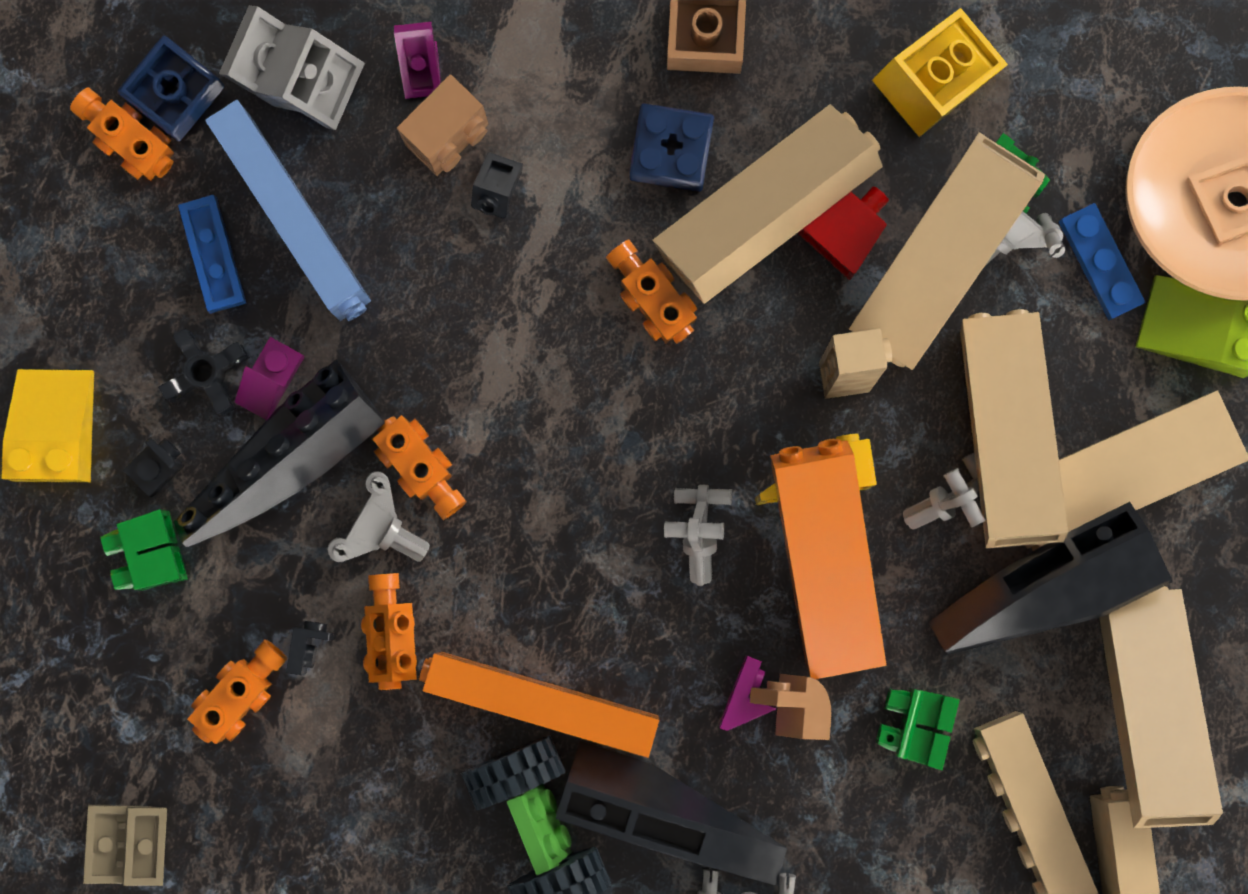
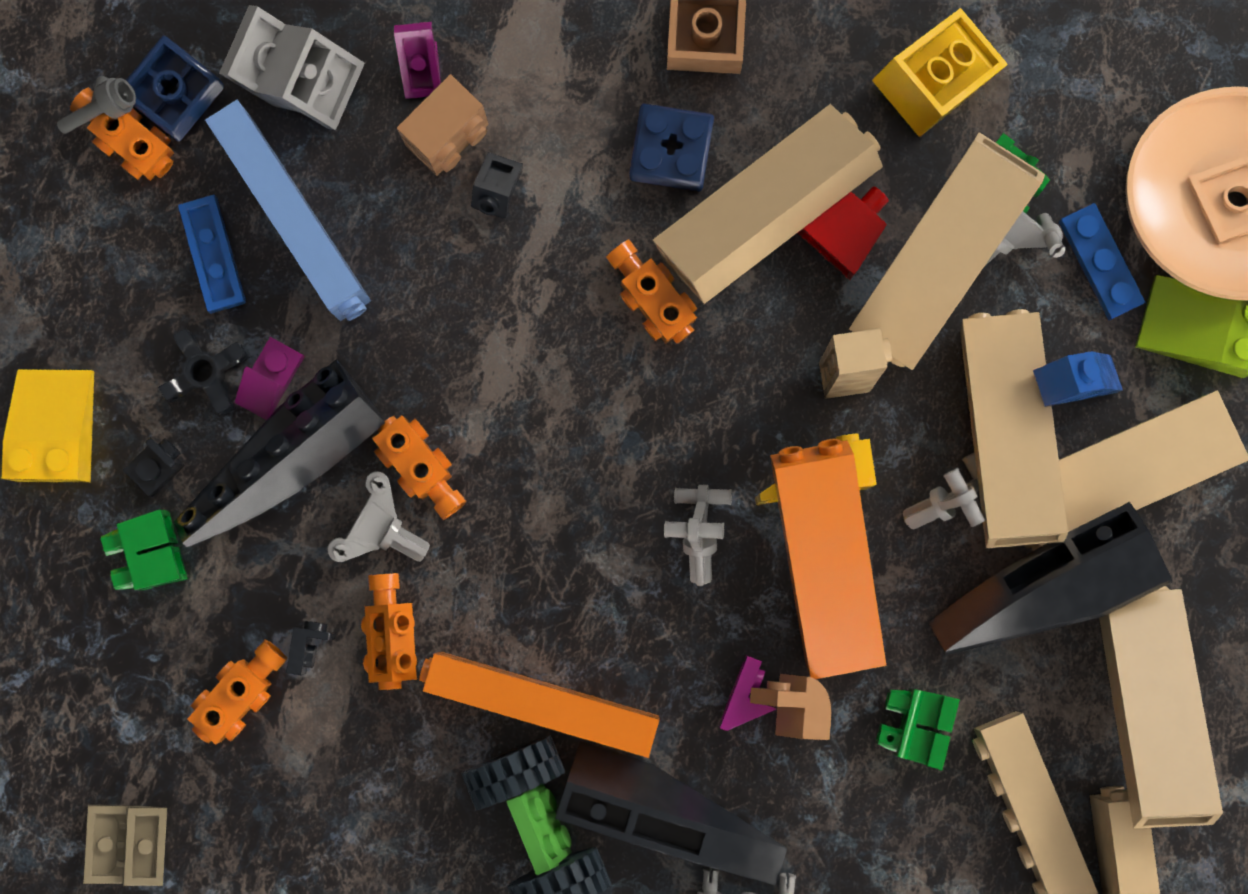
none -> dark grey piece [57,76,136,134]
none -> blue slope [1033,351,1123,407]

